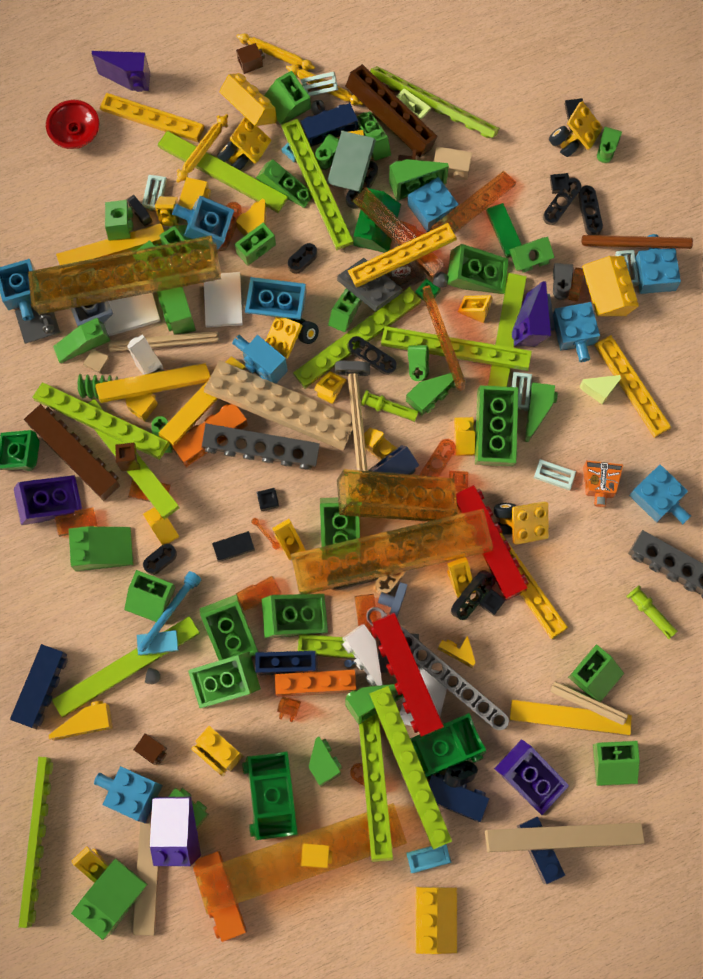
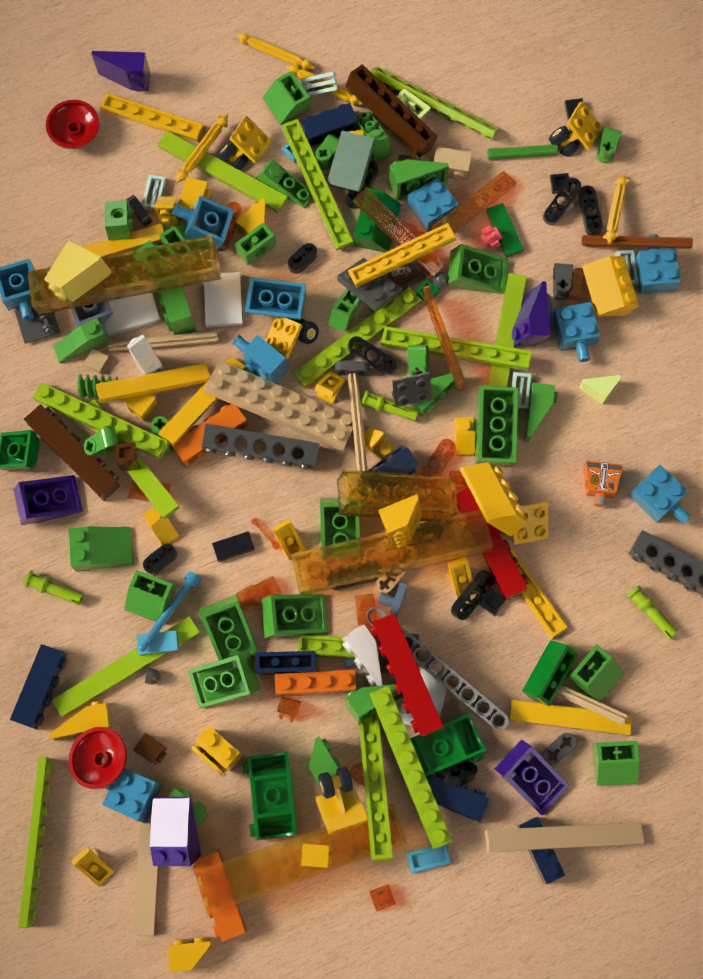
clear orange slope [55,507,97,537] -> none
bright green slope [71,858,148,940] -> none
yellow slope [219,73,277,126] -> none
reddish brown brick [236,43,265,74] -> none
black tile [256,488,279,511] -> none
dark grey hinge [311,100,325,115] -> none
yellow slope [415,887,457,954] -> none
yellow slope [438,636,476,668] -> none
yellow slope [457,295,493,323] -> none
bright green brick [509,237,555,272] -> none
light aqua tile [534,459,576,491] -> none
yellow tile [594,335,671,438] -> none
none -> lime pin [24,570,84,606]
none -> light yellow slope [44,240,112,302]
none -> red dish [68,727,127,789]
none -> bright green piece [84,427,119,455]
none -> yellow slope [168,936,213,973]
none -> yellow plate [316,766,368,834]
none -> clear orange tile [369,884,396,912]
none -> yellow slope [378,494,422,549]
none -> dark grey hinge [392,372,432,407]
none -> yellow slope [460,462,528,537]
none -> coral gear [480,225,503,249]
none -> bright green axle [487,144,558,160]
none -> green brick [522,640,578,707]
none -> dark grey beam [542,733,576,765]
none -> yellow wheel [603,174,629,244]

